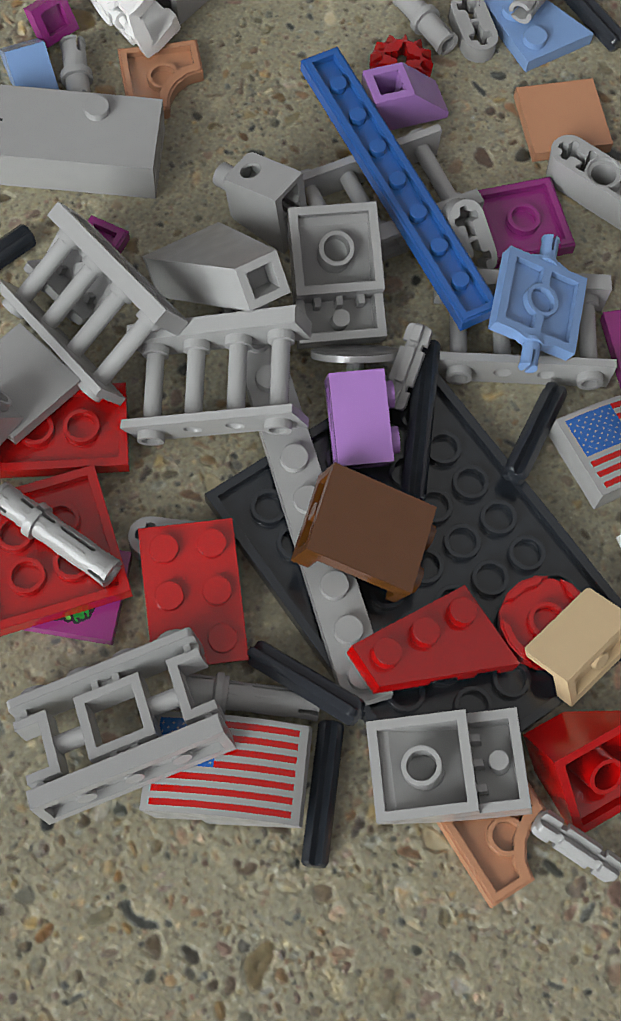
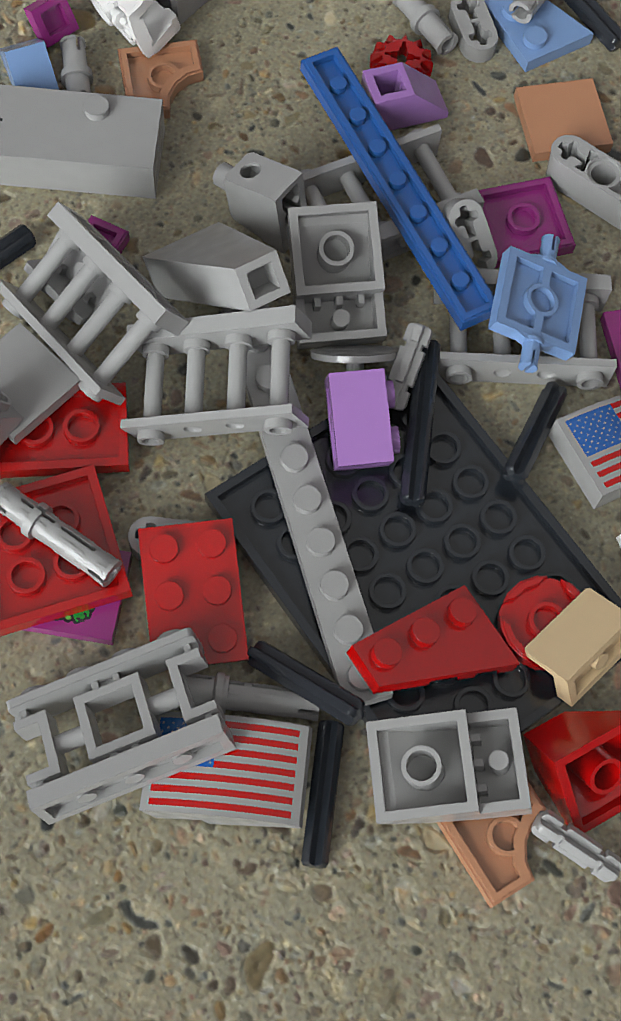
reddish brown panel [291,462,437,603] -> none

